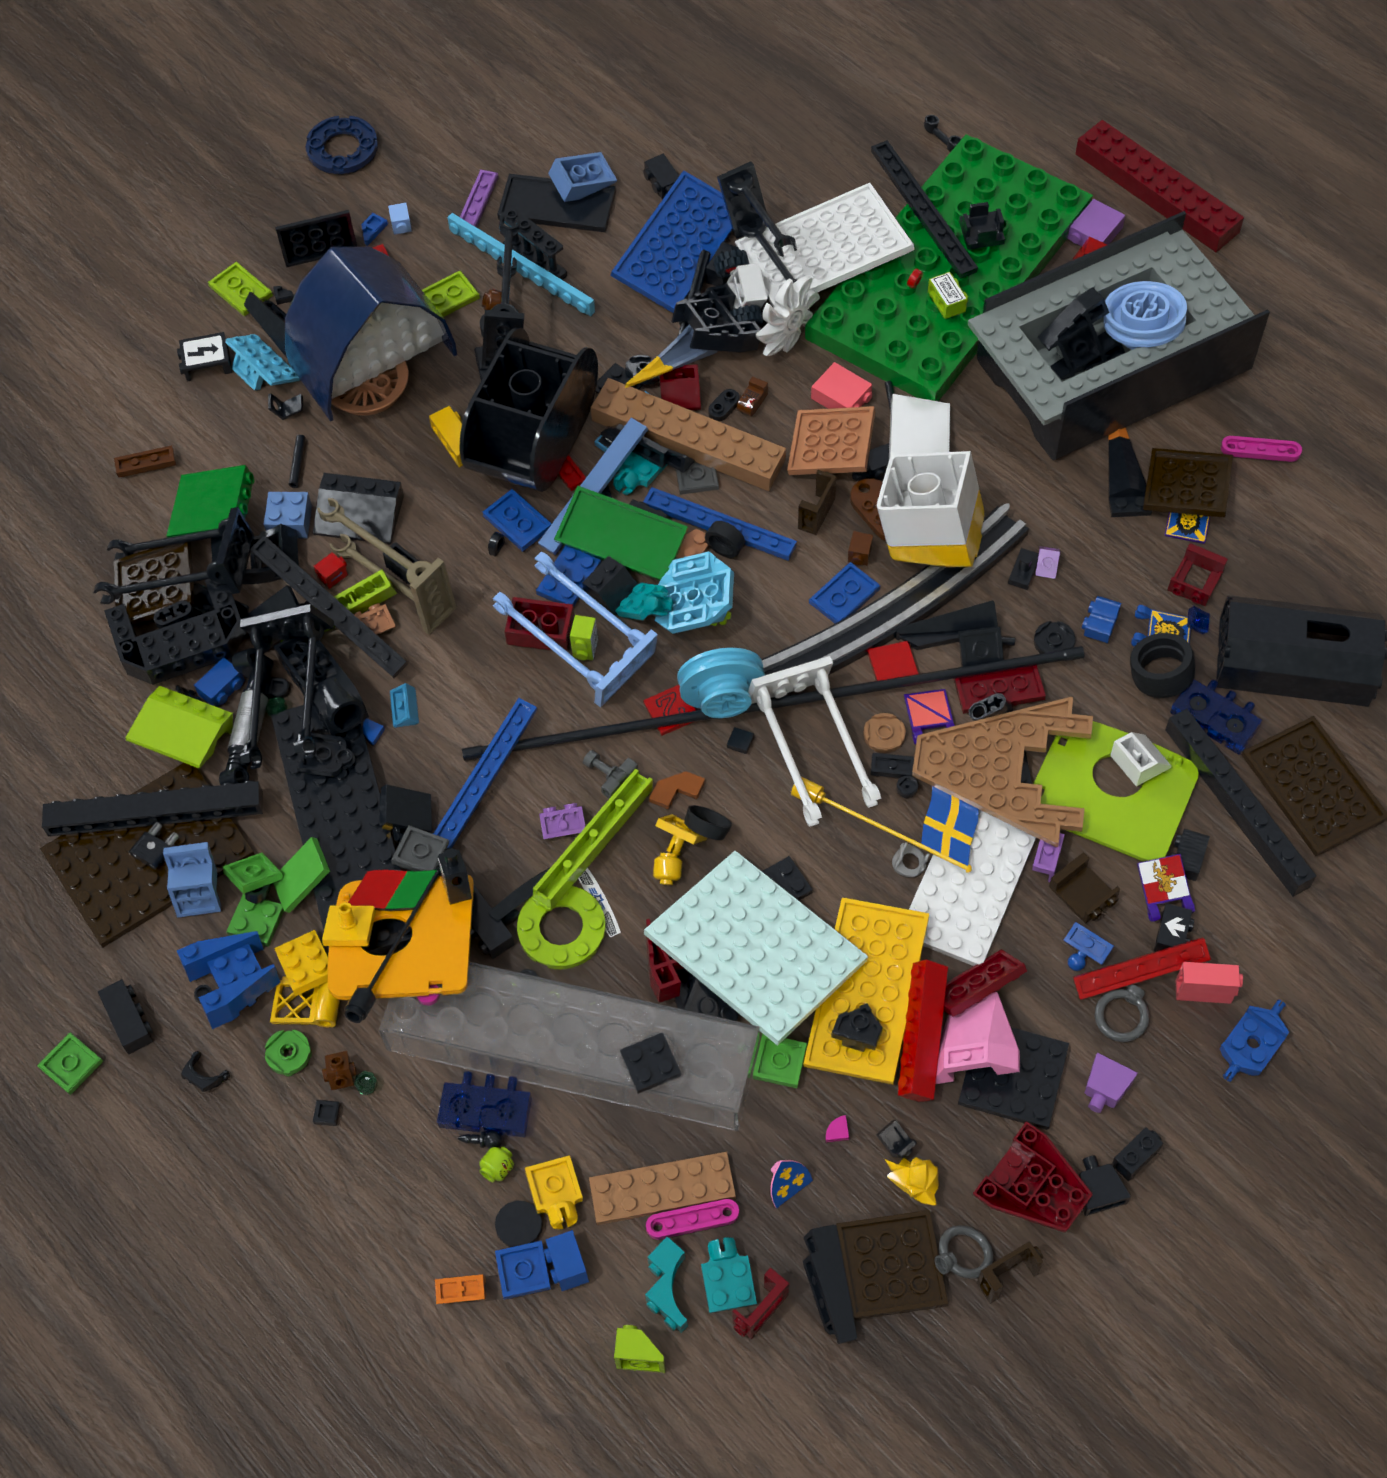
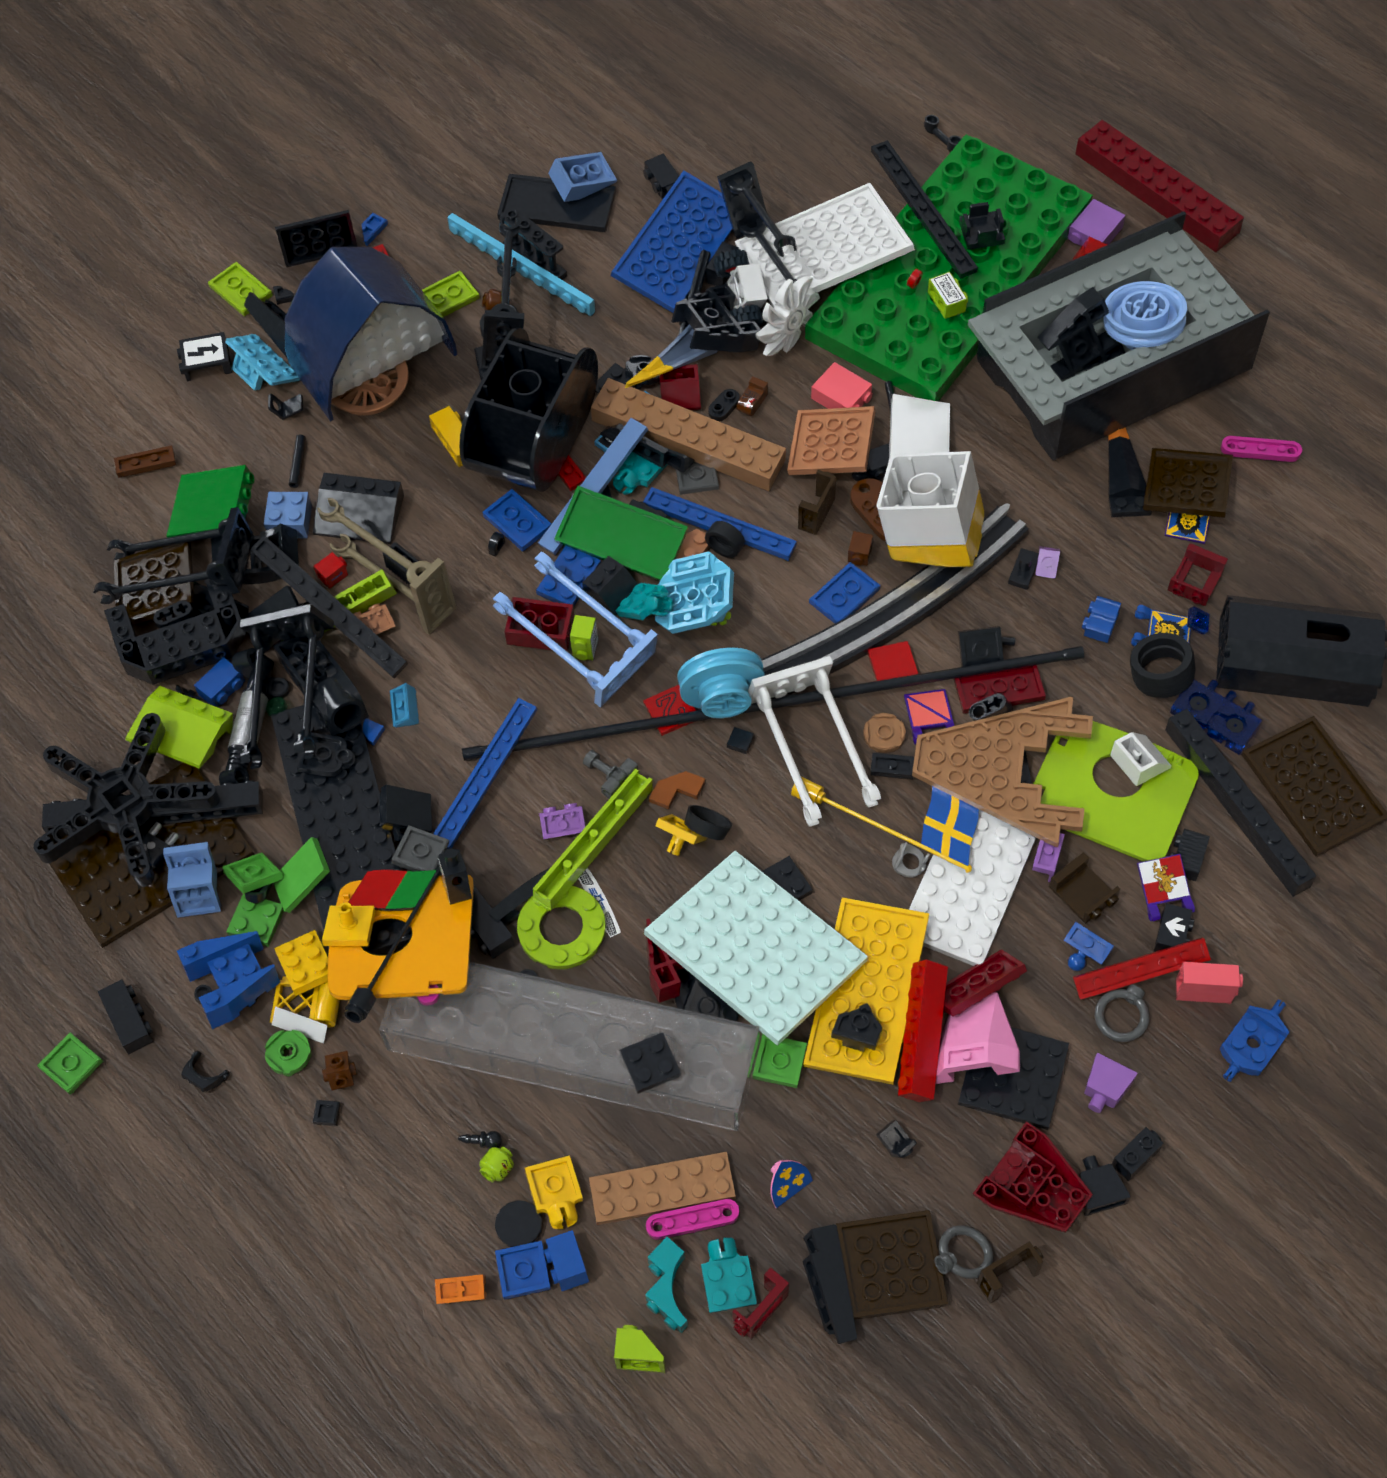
dark blue plate [305,116,378,174] -> none
clear green tile [354,1071,378,1095] -> none
light blue brick [388,203,412,235] -> none
clear blue piece [437,1071,532,1138] -> none
medium lavender tile [460,170,498,228] -> none
yellow head [653,853,682,885] -> none
dark pink tile [826,1115,849,1143] -> none
yellow hair [885,1157,939,1205] -> none
black wedge [896,600,998,650] -> none
black tile [896,776,918,798] -> none
black tile [1033,621,1075,654] -> none
none -> black beam [33,713,220,887]
none -> white sticker [272,1006,327,1044]

